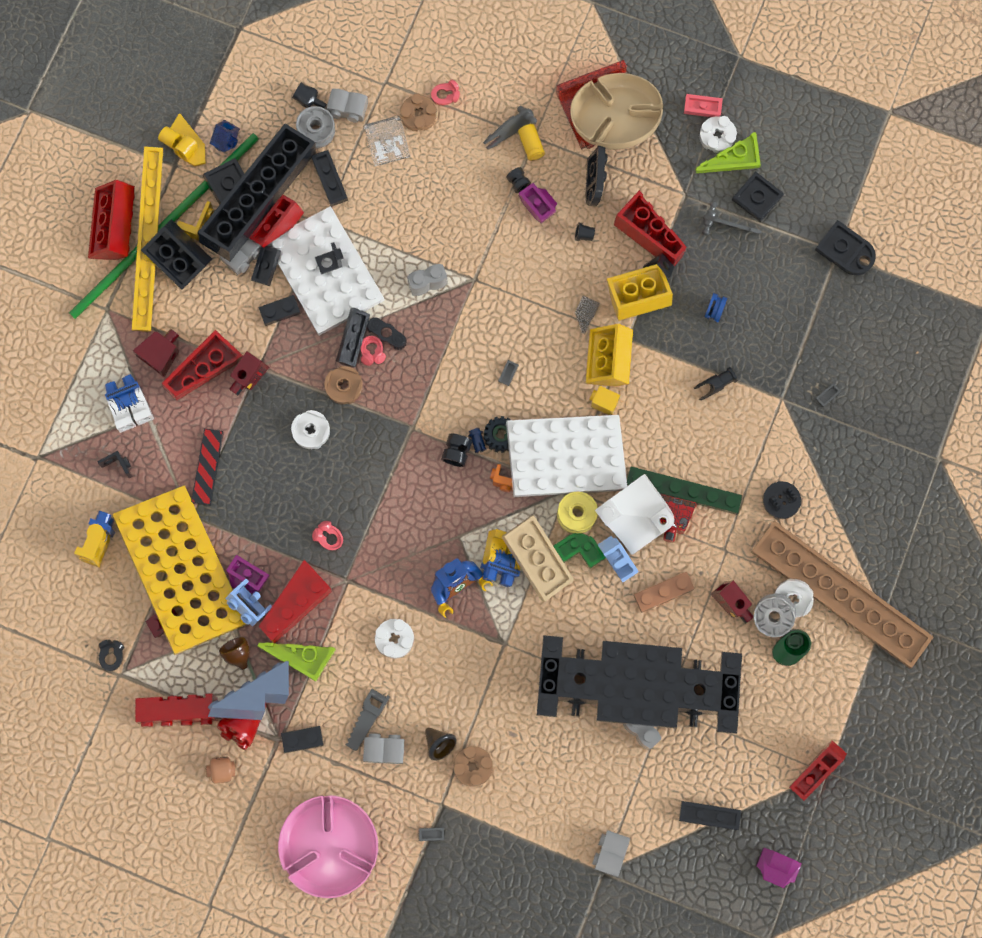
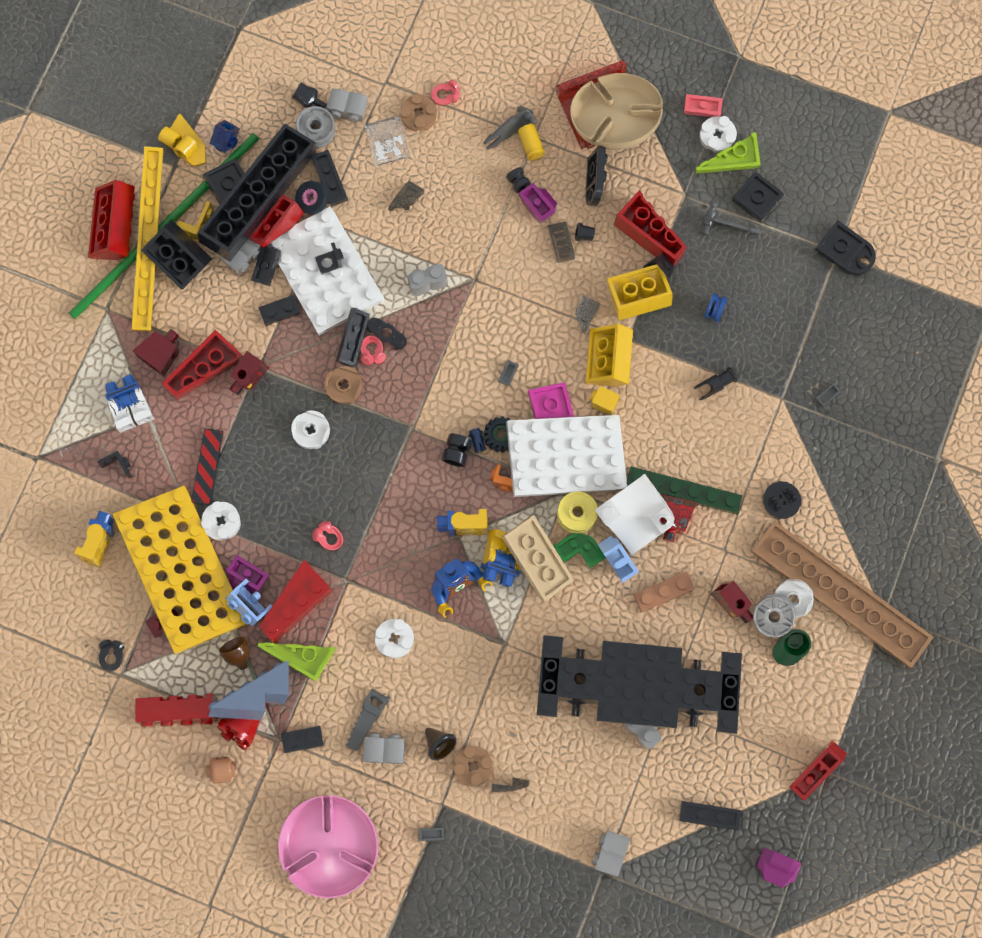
none -> white plate [201,501,241,541]
none -> black bush [295,181,328,215]
none -> clear smoke slope [388,180,424,211]
none -> yellow hips [437,509,488,537]
none -> clear smoke slope [492,778,529,793]
none -> dark pink plate [528,382,574,419]
none -> clear smoke slope [548,221,575,263]

